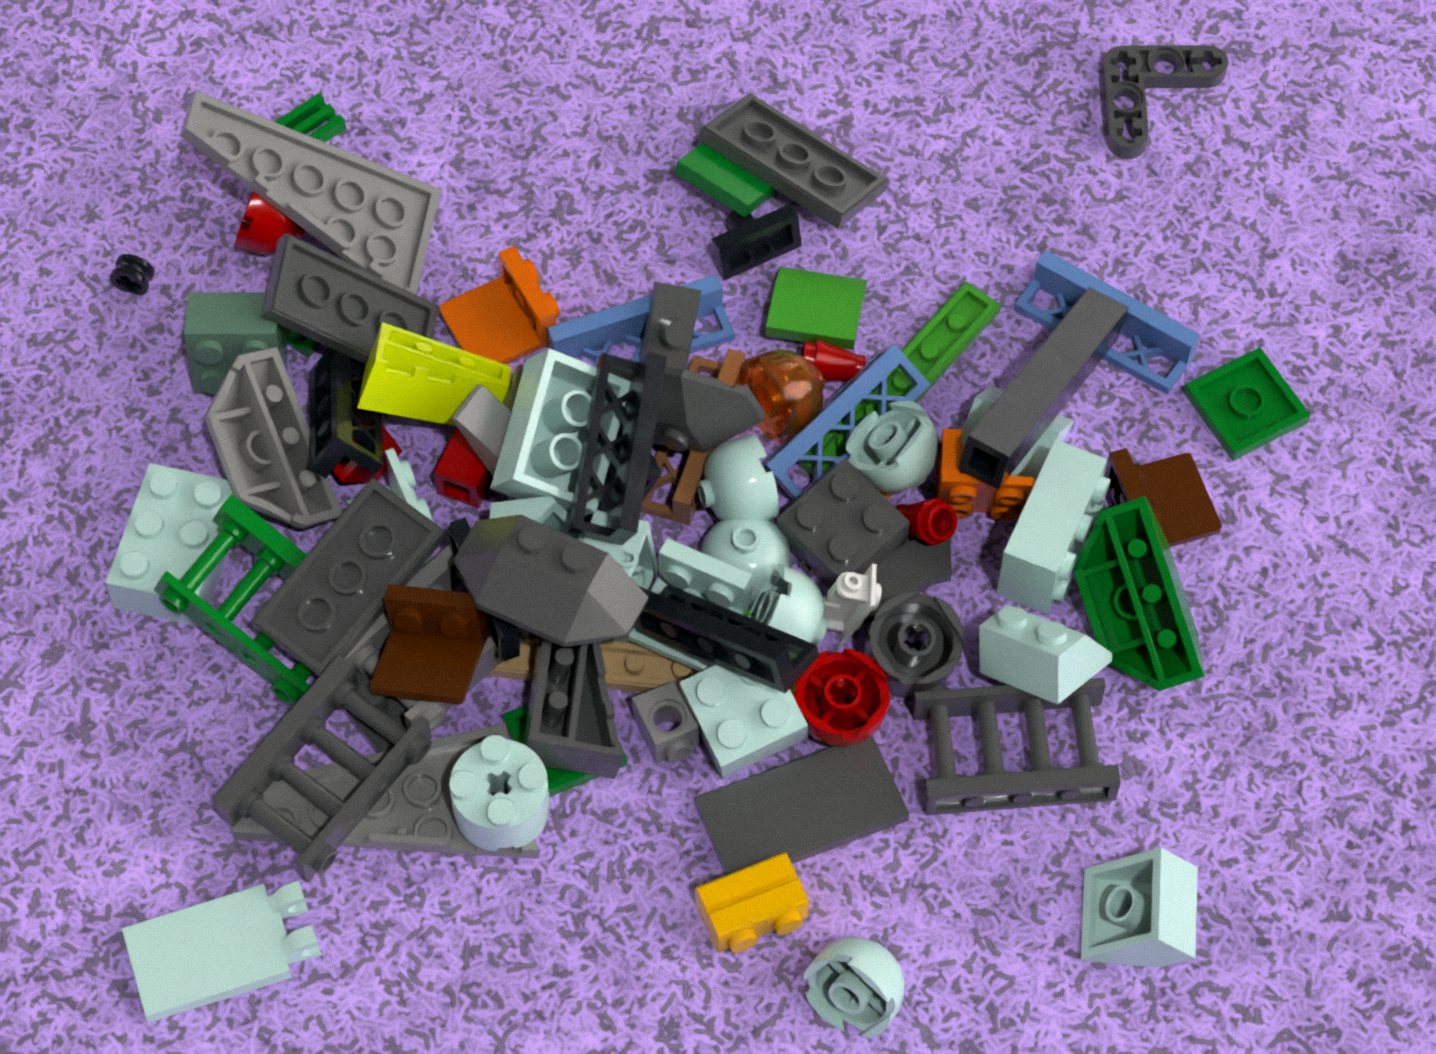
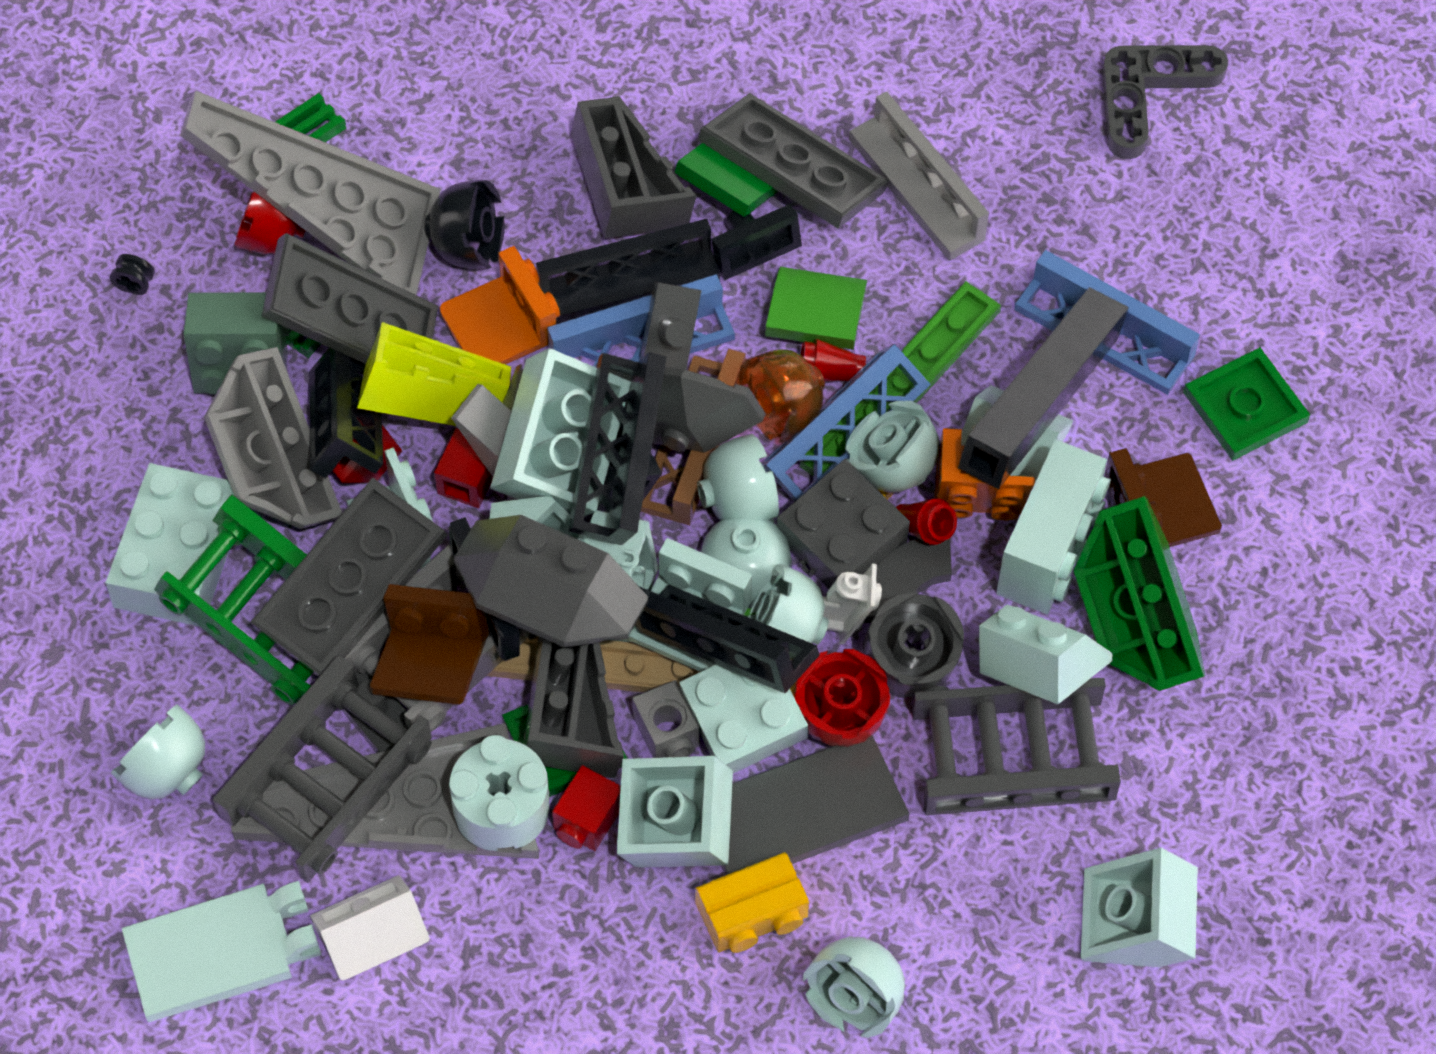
none -> light aqua cylinder [111,704,205,799]
none -> white panel [310,875,430,981]
none -> black cylinder [425,180,505,269]
none -> black fence [536,218,720,324]
none -> red brick [552,765,621,852]
none -> dark grey wedge [571,96,697,239]
none -> light aqua brick [617,756,733,867]
none -> light grey fence [849,91,989,261]

